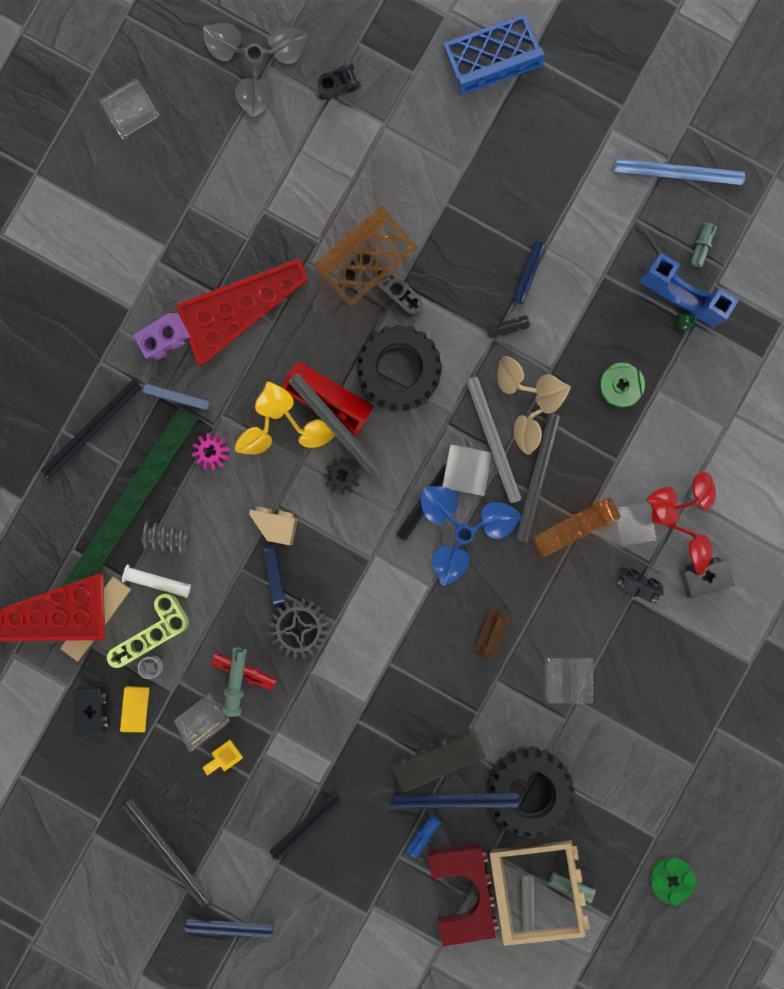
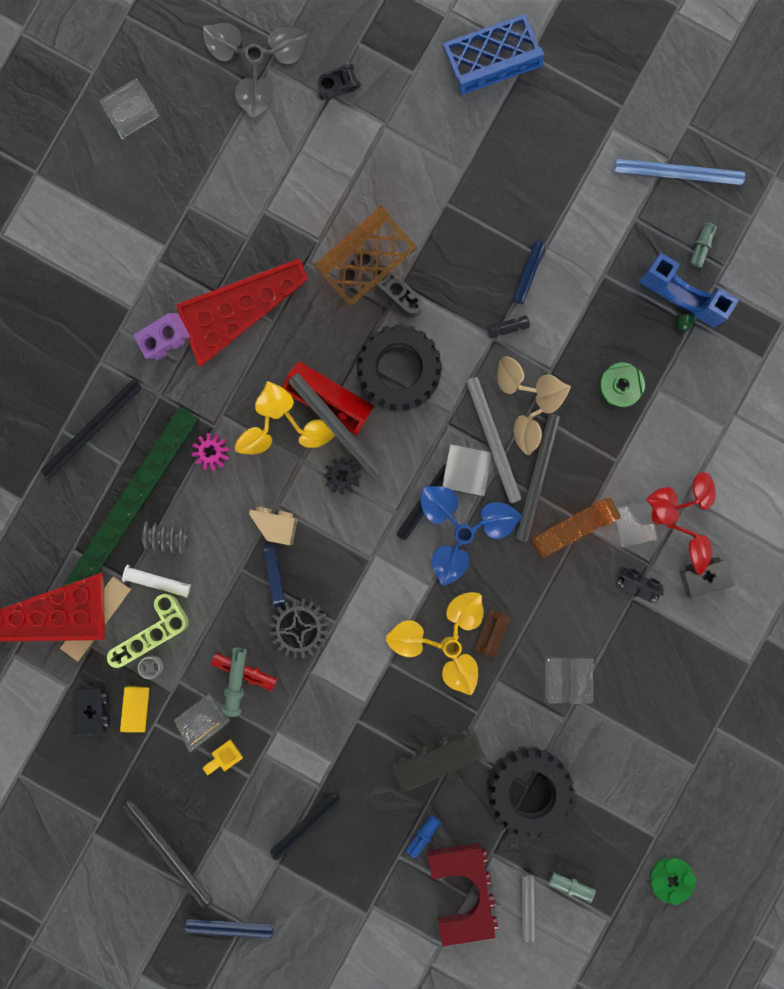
sand blue tile [143,384,212,412] -> none
dark blue axle [391,794,520,808] -> none
tan window [490,840,590,946] -> none
none -> yellow plant [385,592,484,695]

